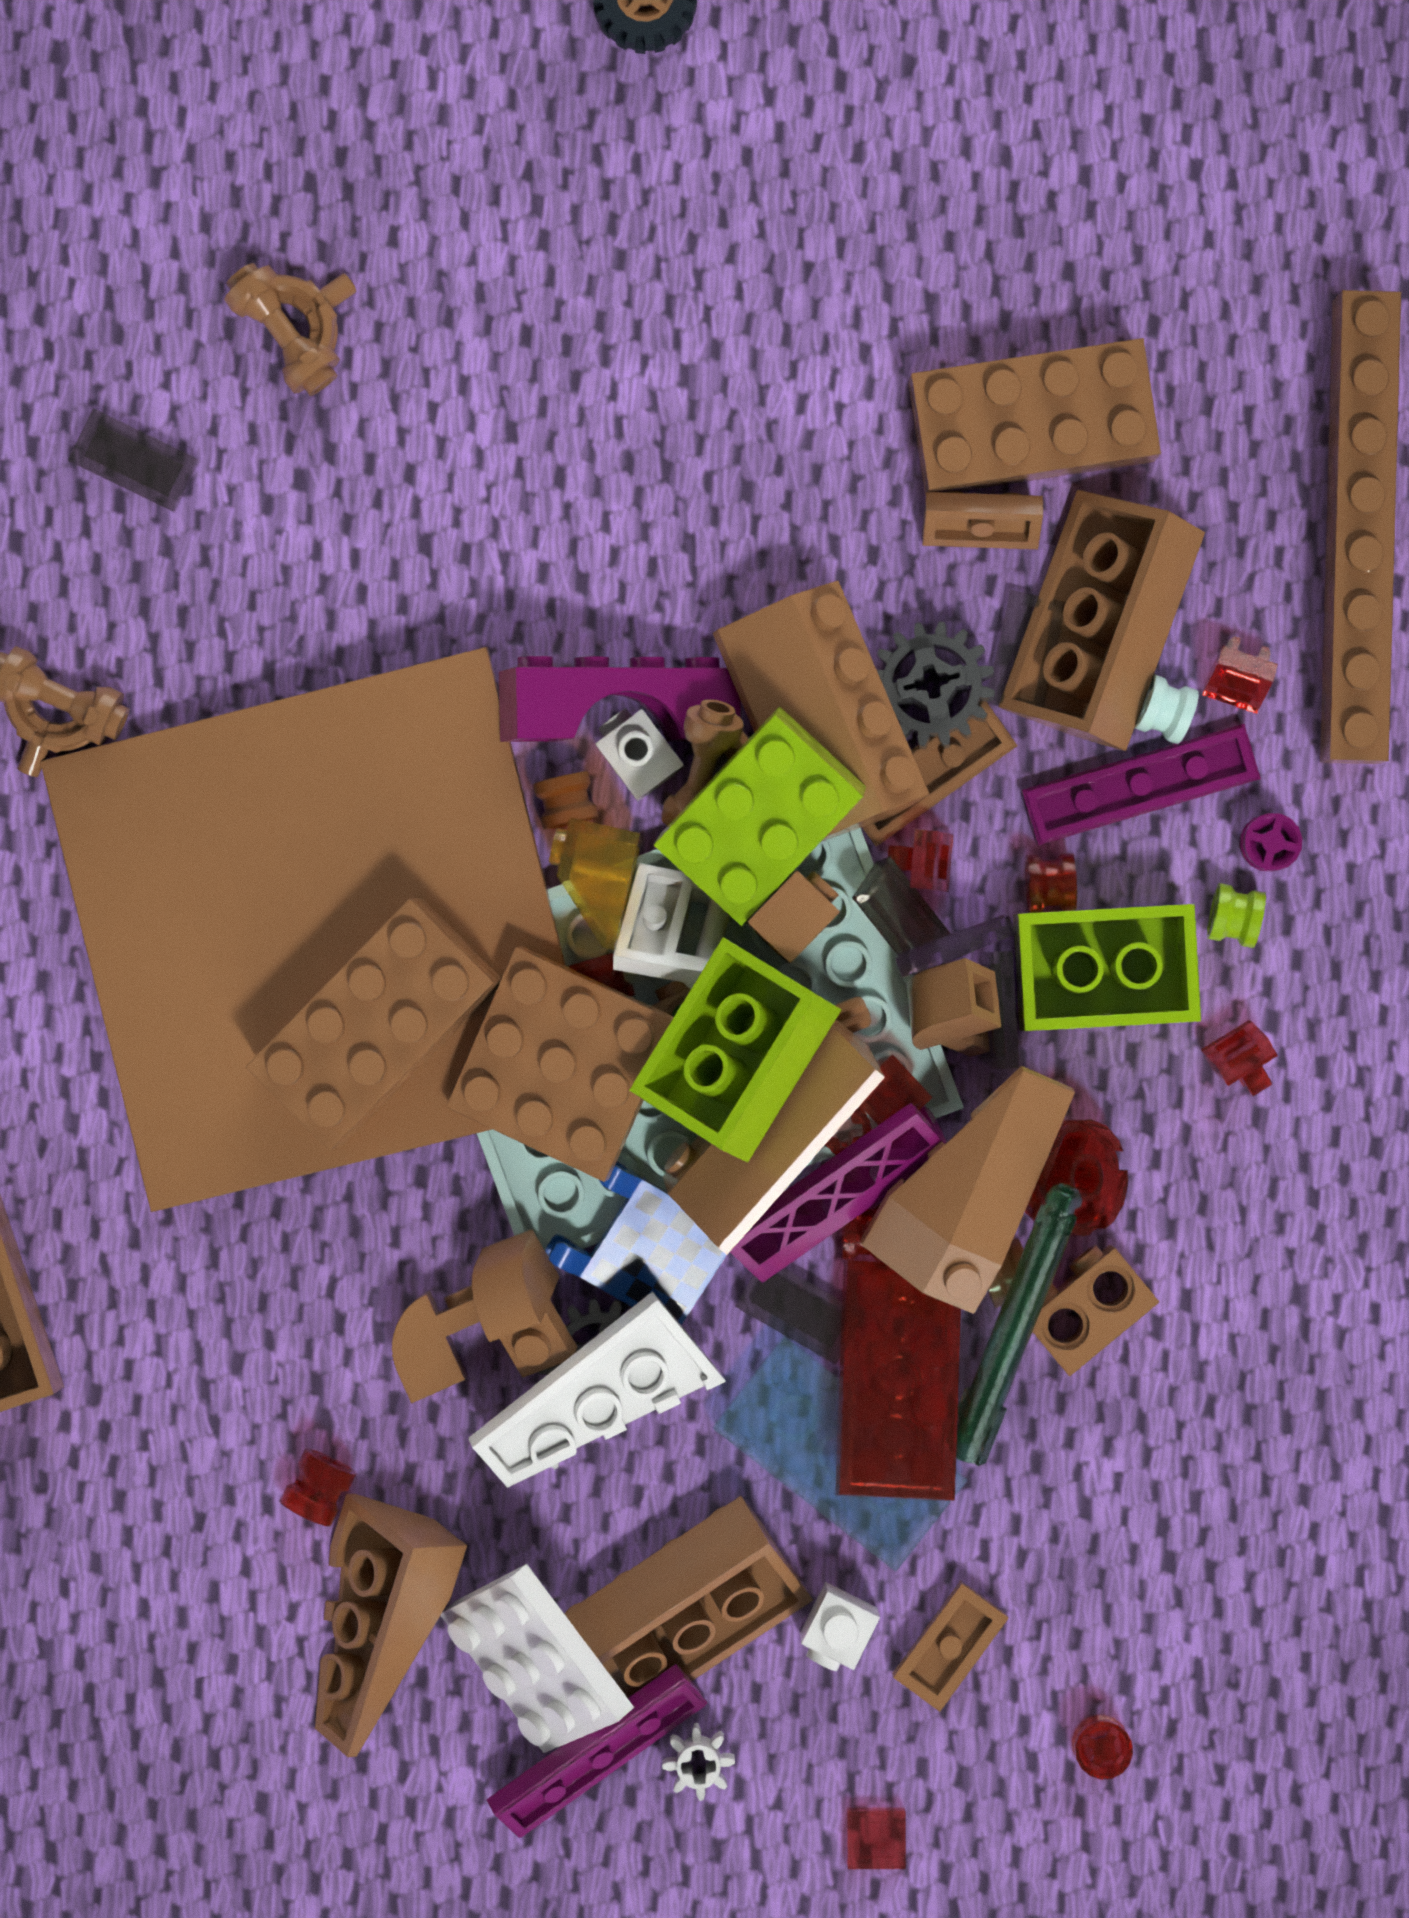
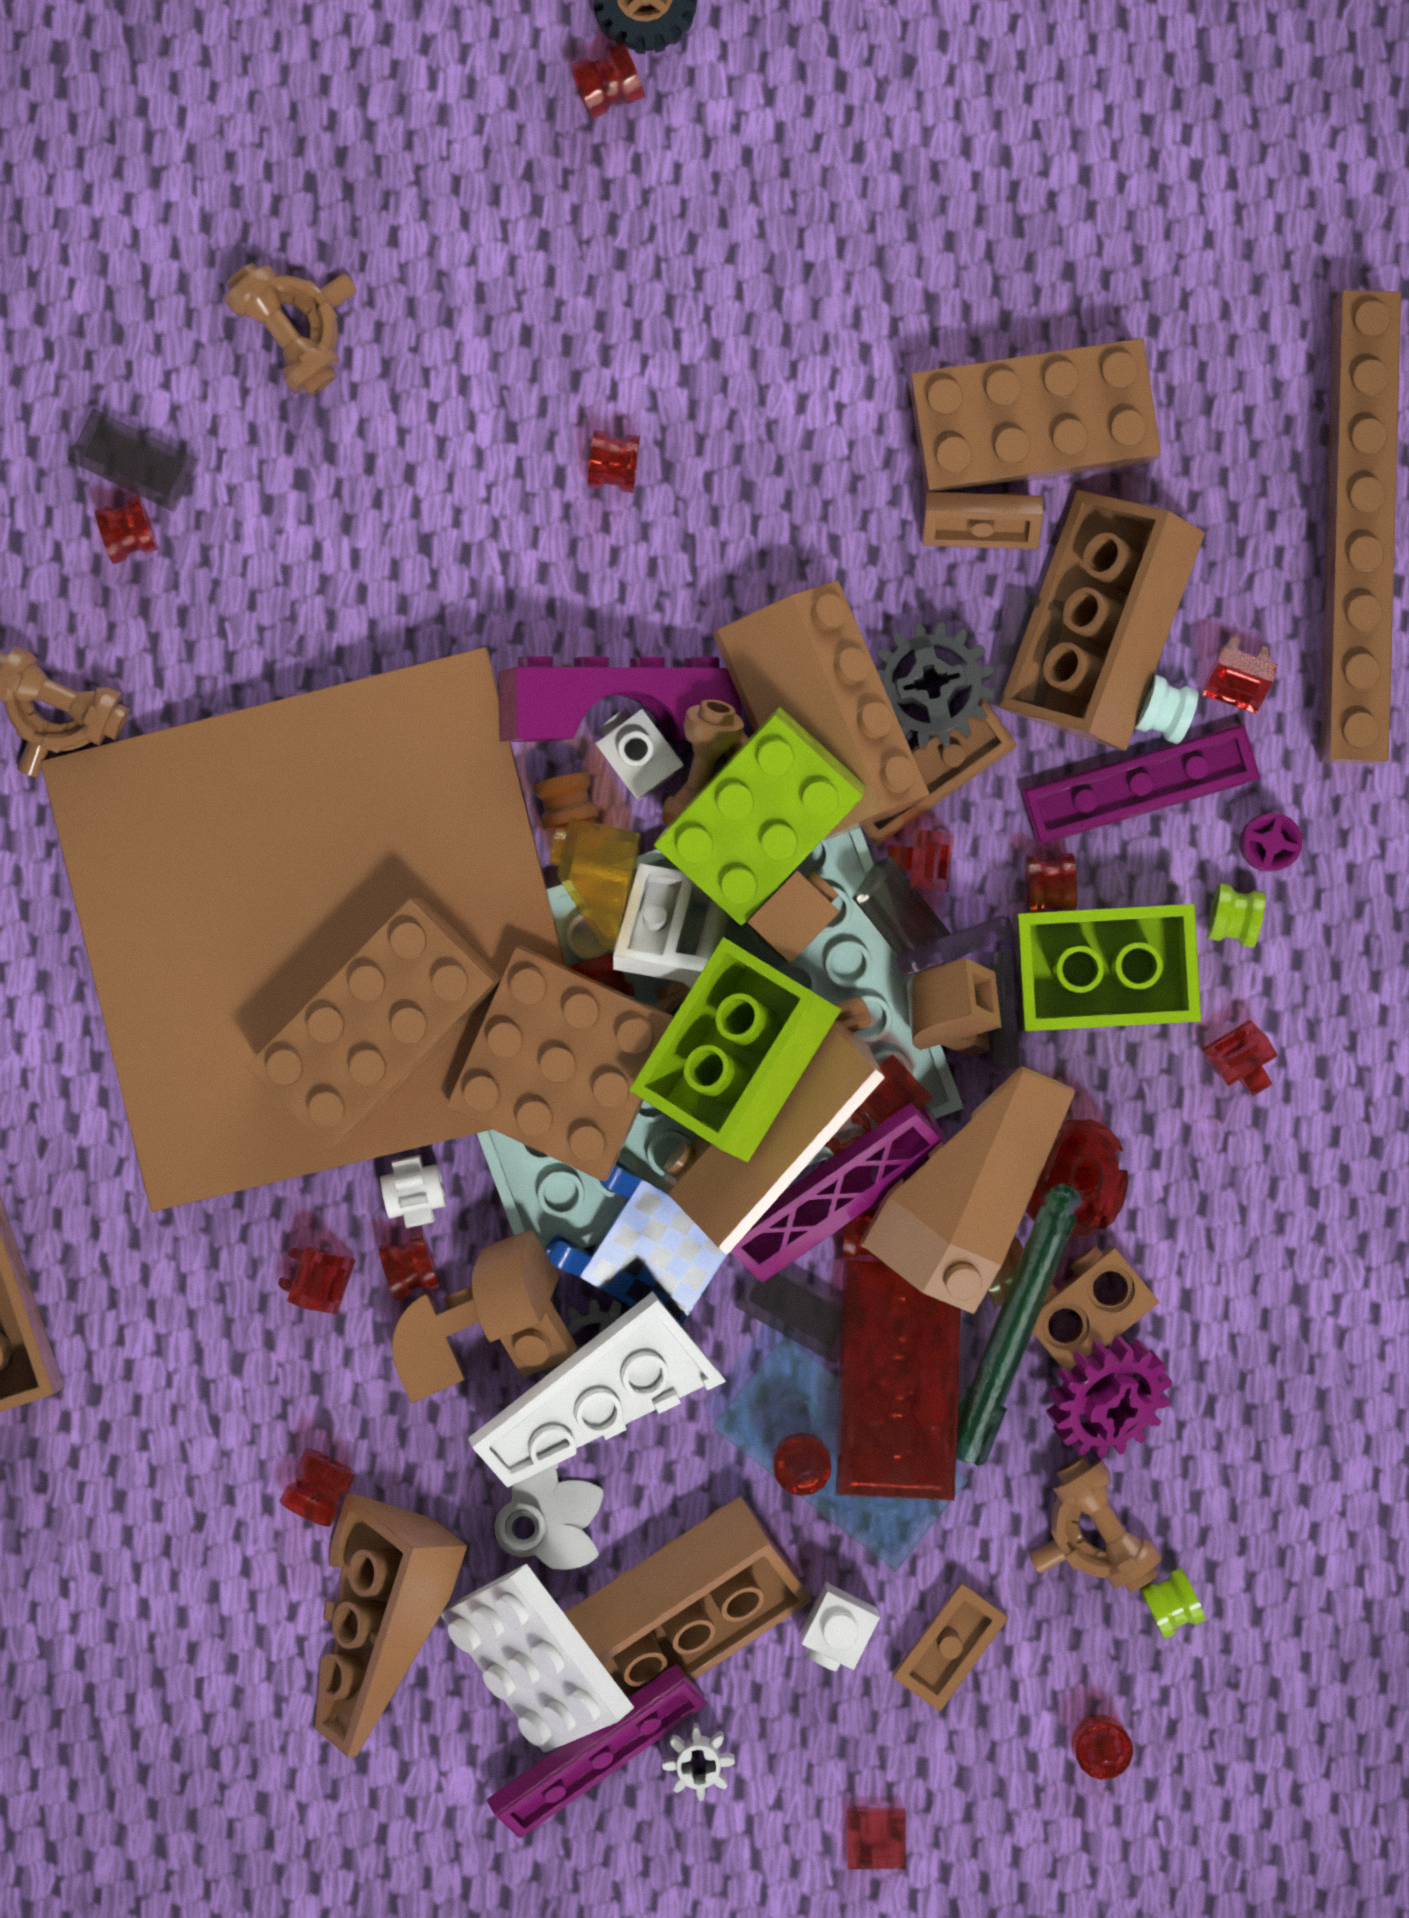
none -> clear red wheel [95,495,159,564]
none -> clear red tile [278,1246,356,1314]
none -> clear red wheel [378,1232,441,1301]
none -> white gear [380,1154,447,1228]
none -> white plate [494,1467,604,1570]
none -> clear red wheel [570,43,645,119]
none -> clear red wheel [587,430,640,494]
none -> clear red wheel [772,1432,832,1496]
none -> medium nougat piece [1029,1454,1162,1592]
none -> magenta gear [1046,1336,1172,1459]
none -> lime wheel [1140,1567,1206,1640]

